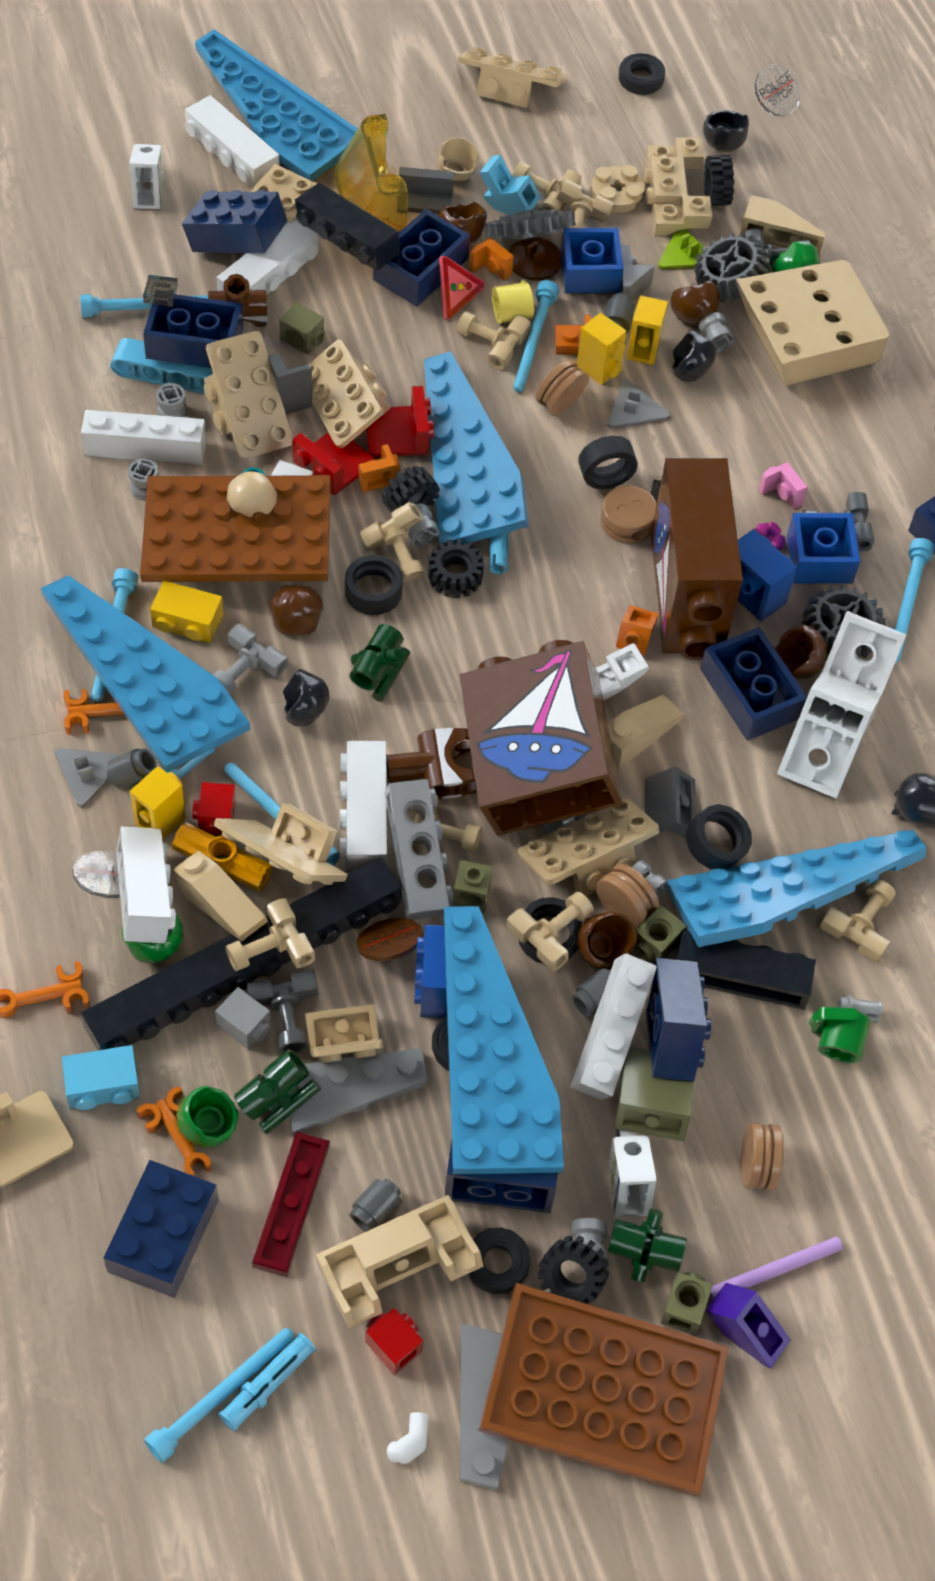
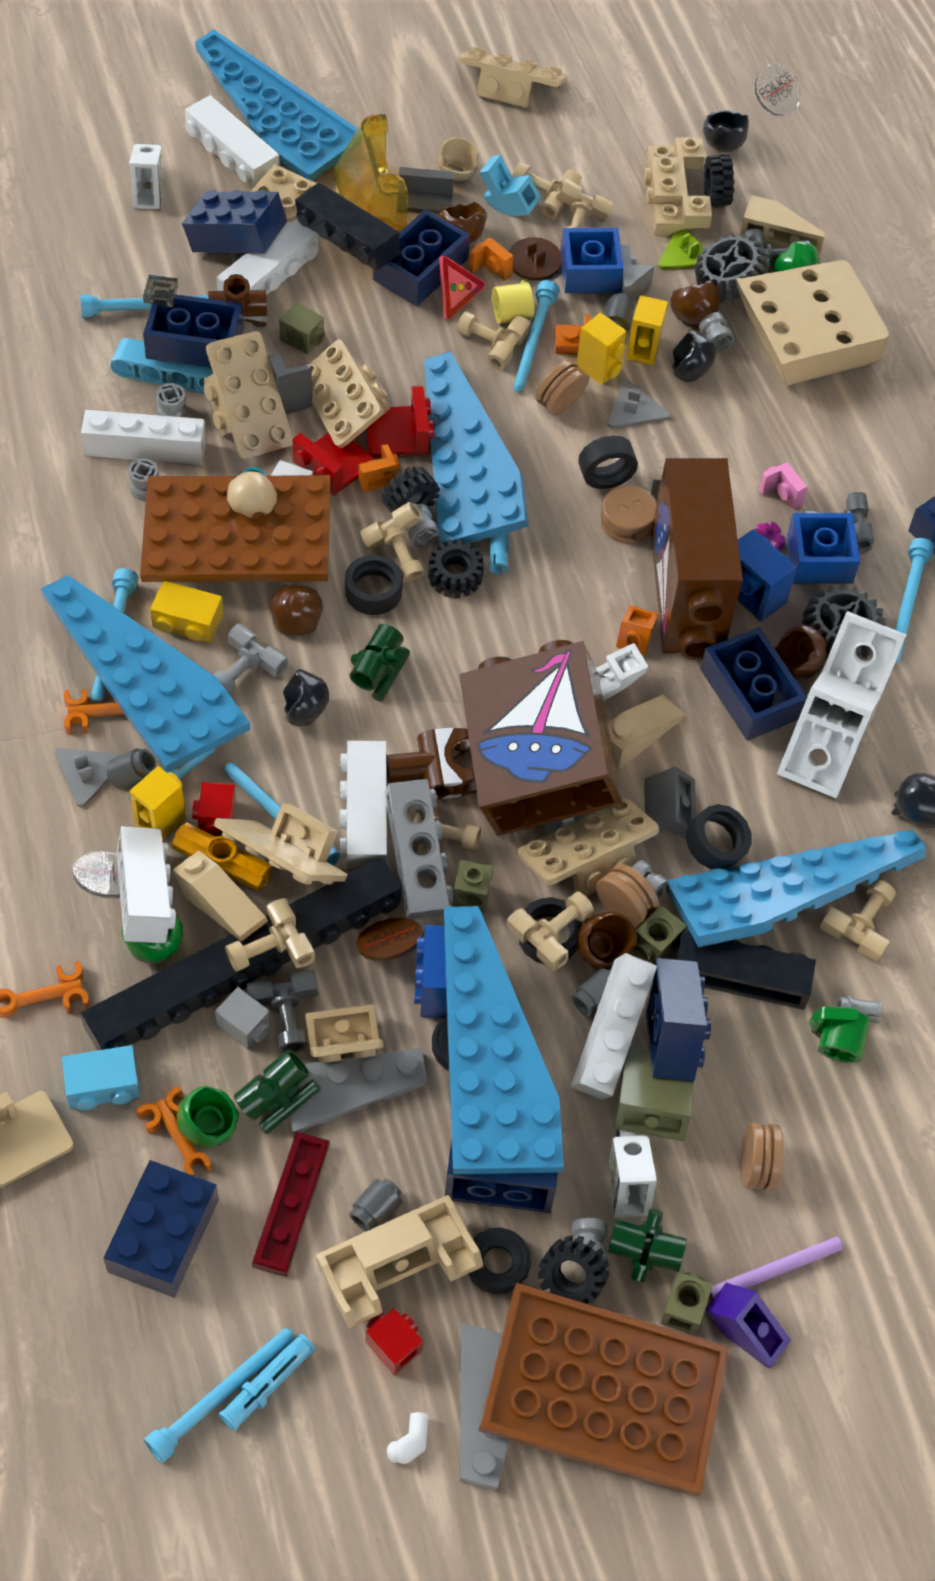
dark grey gear [485,208,576,240] -> none
tan plate [590,165,645,213] -> none
black tyre [618,53,665,95] -> none

